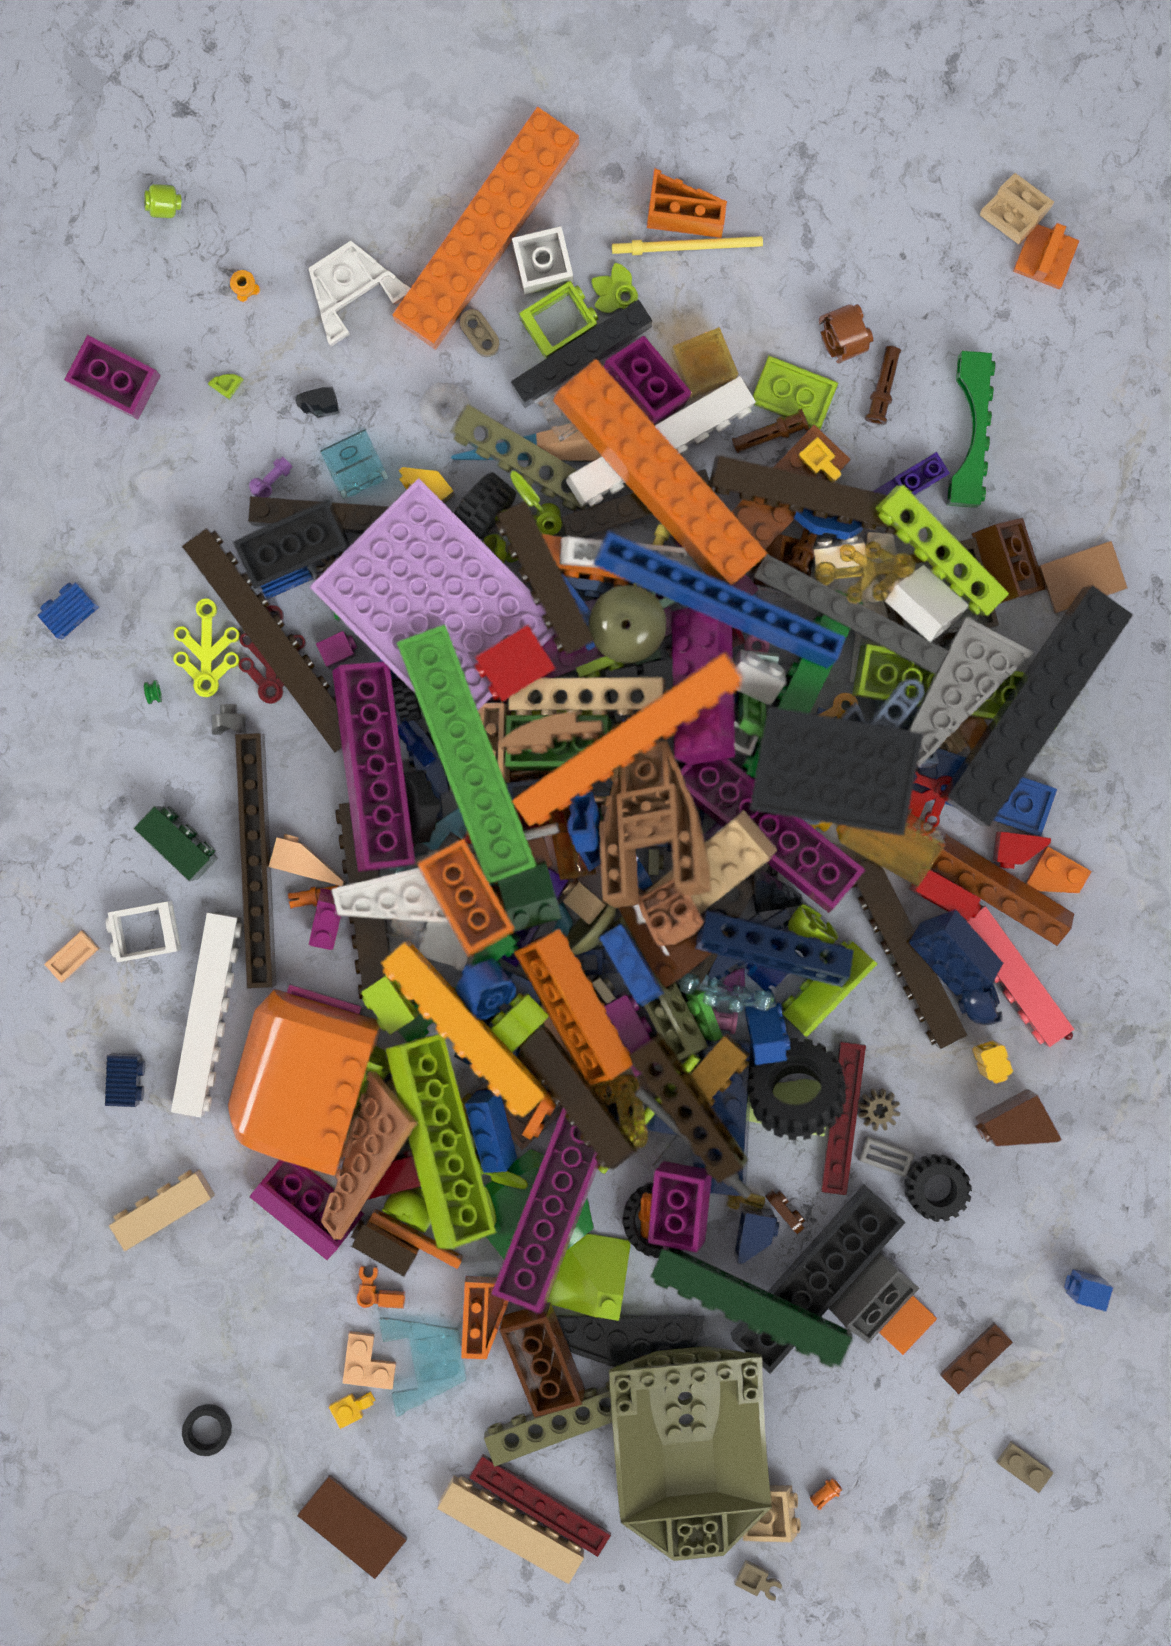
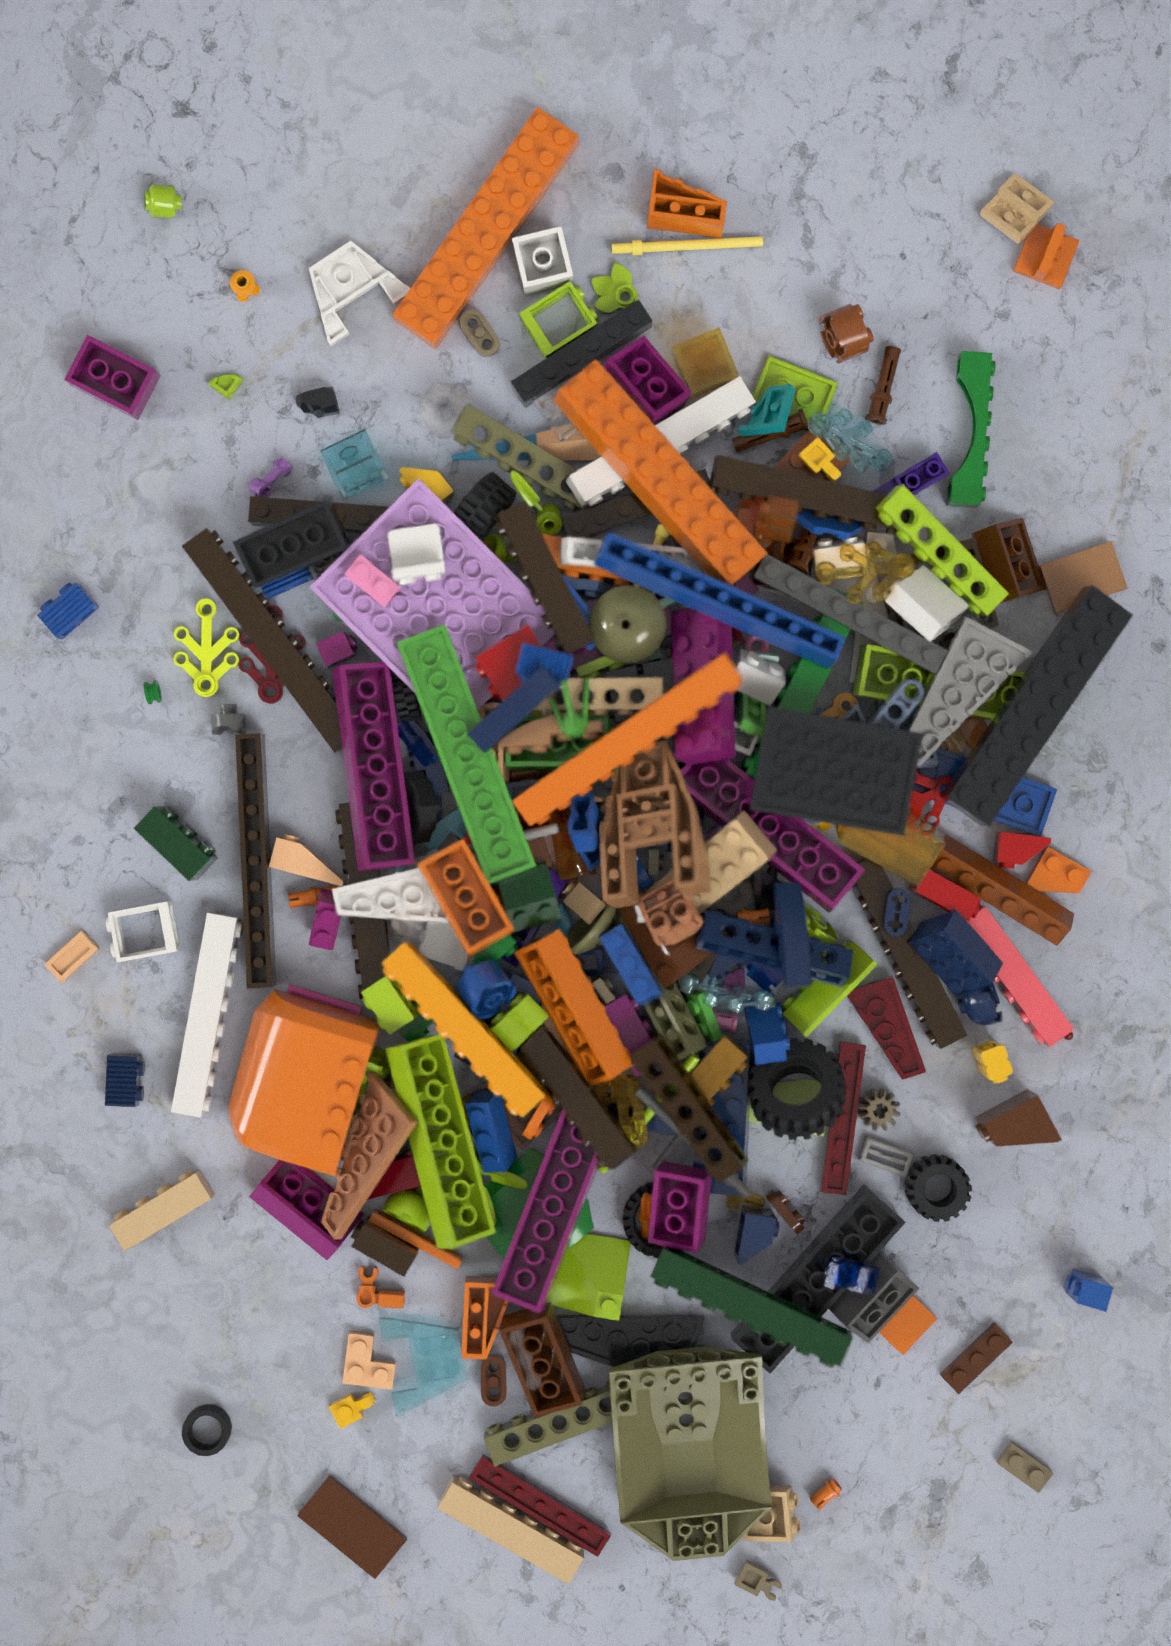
none -> bright pink plate [344,554,401,608]
none -> white bracket [388,524,446,585]
none -> dark blue slope [467,665,560,753]
none -> reddish brown plate [481,1354,507,1407]
none -> blue brick [515,643,574,691]
none -> bright green plant [548,677,589,738]
none -> teal wing [737,384,795,437]
none -> orange pin [737,908,770,925]
none -> clear orange brick [755,494,799,543]
none -> dark blue slope [774,883,811,987]
none -> clear light blue plant [808,408,892,472]
none -> clear blue brick [824,1257,880,1294]
none -> dark red wing [847,976,926,1080]
none -> dark blue beam [883,888,911,936]

